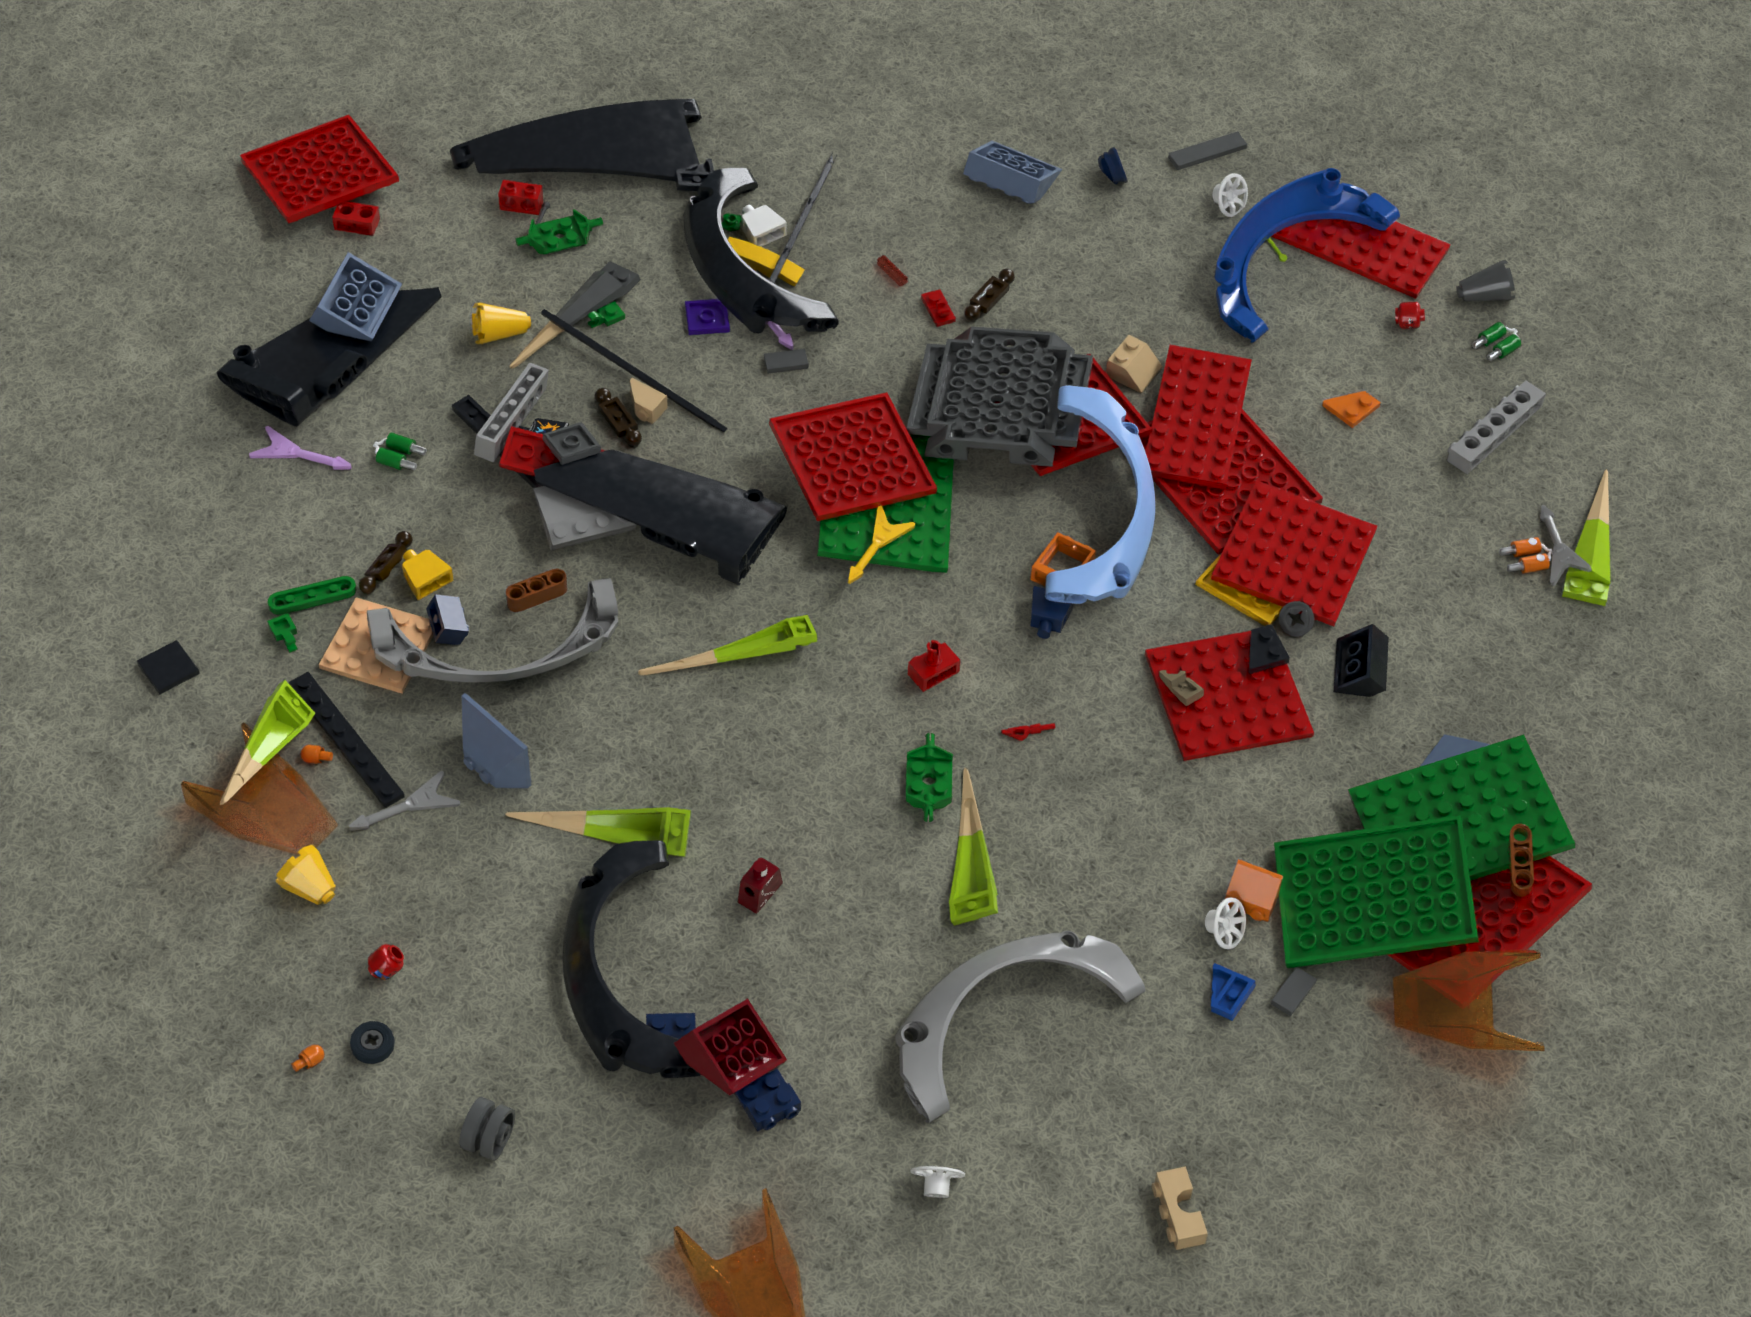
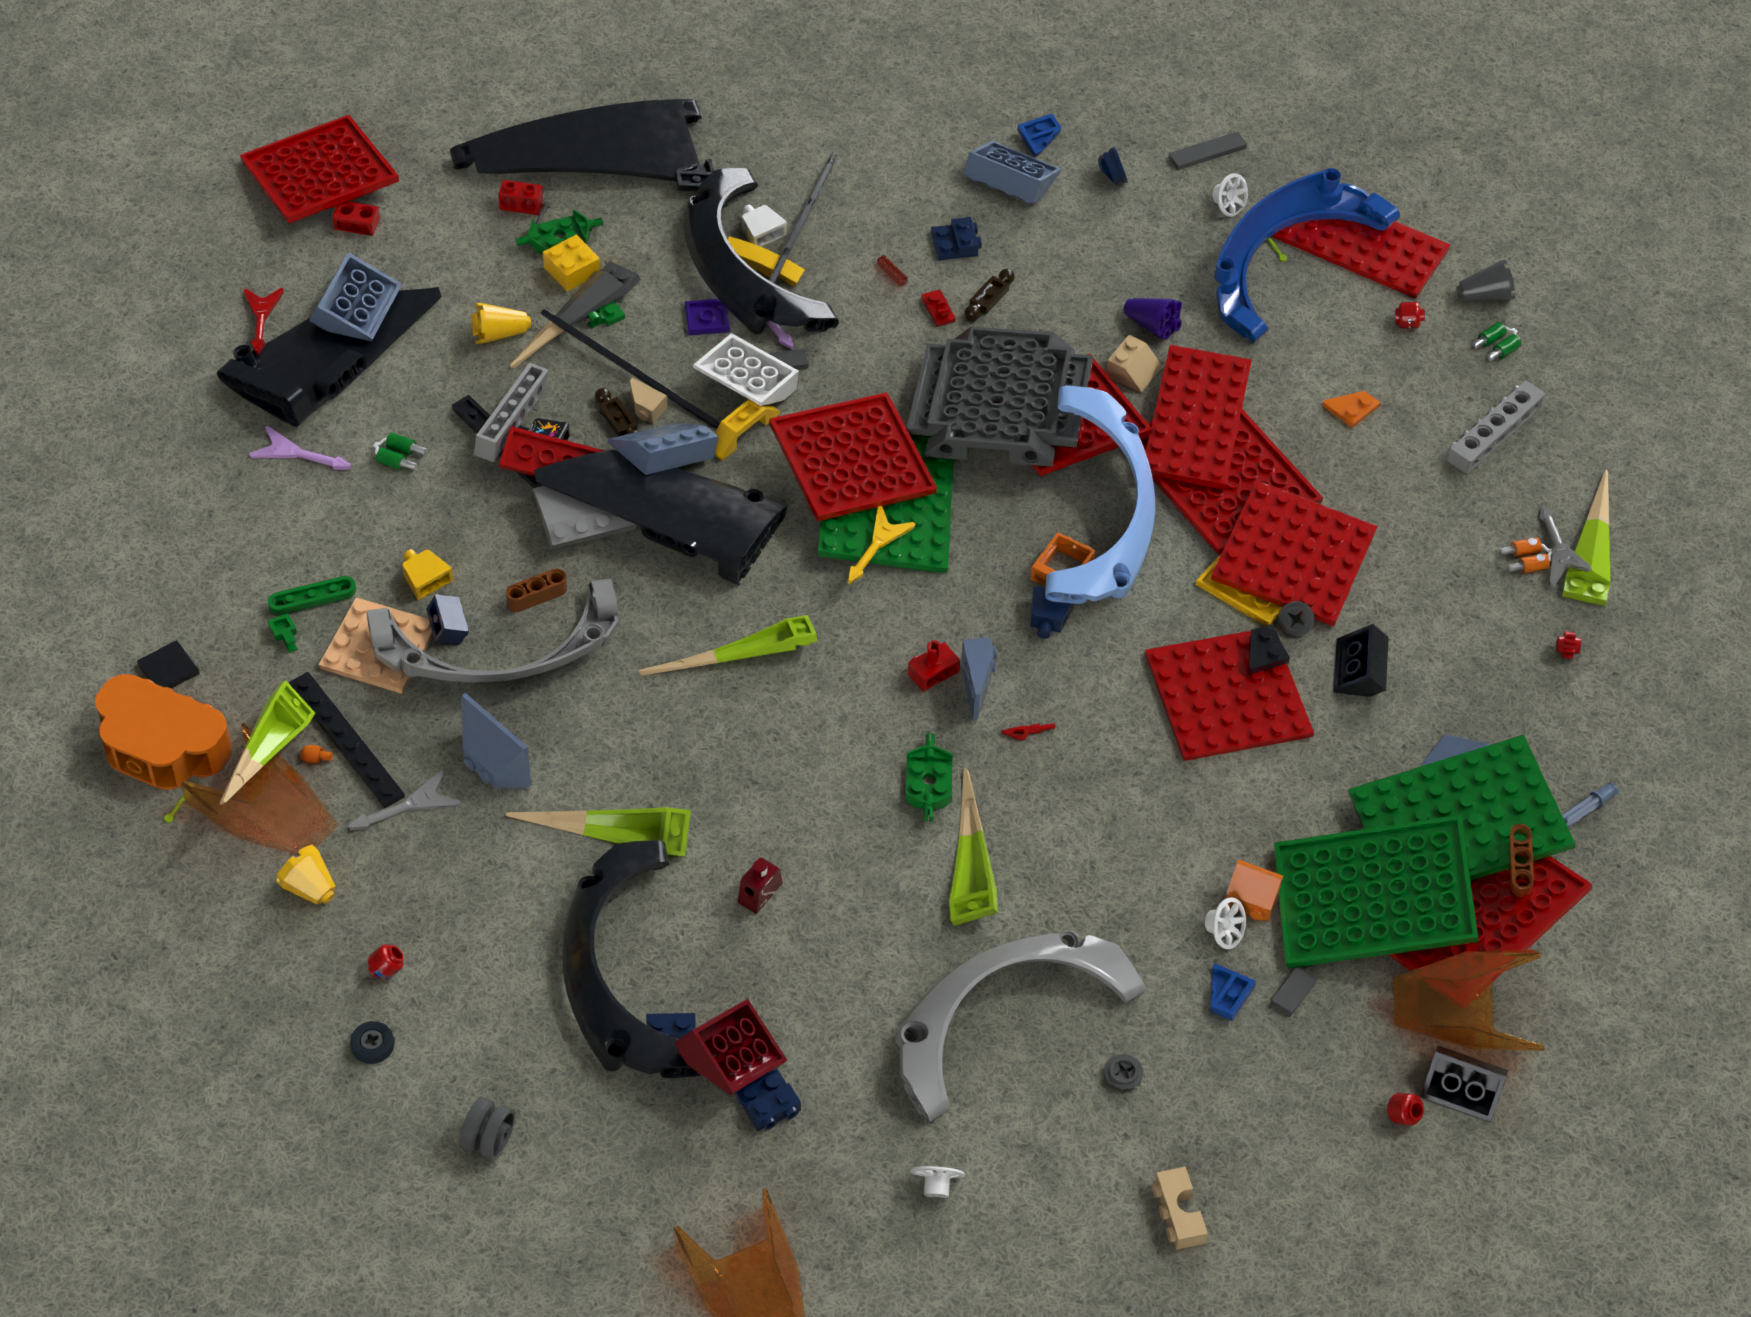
orange cylinder [291,1045,325,1072] -> none
dark brown plate [359,531,413,594] -> none
dark grey plate [543,422,601,465] -> none
green plate [722,213,741,231] -> none
dark tan slope [1159,670,1204,706] -> none
none -> orange brick [95,674,232,789]
none -> lime hinge [164,784,195,823]
none -> red piece [243,288,284,355]
none -> yellow brick [543,234,601,292]
none -> sand blue slope [608,423,718,475]
none -> white slope [693,333,799,406]
none -> yellow slope [714,399,780,461]
none -> dark blue plate [931,217,982,260]
none -> sand blue slope [961,637,997,720]
none -> blue wing [1017,114,1061,157]
none -> dark grey gear [1104,1054,1143,1091]
none -> dark purple cone [1124,298,1182,340]
none -> red head [1387,1092,1424,1126]
none -> black slope [1420,1045,1508,1122]
none -> red gear [1556,631,1581,659]
none -> sand blue axle [1562,782,1618,827]

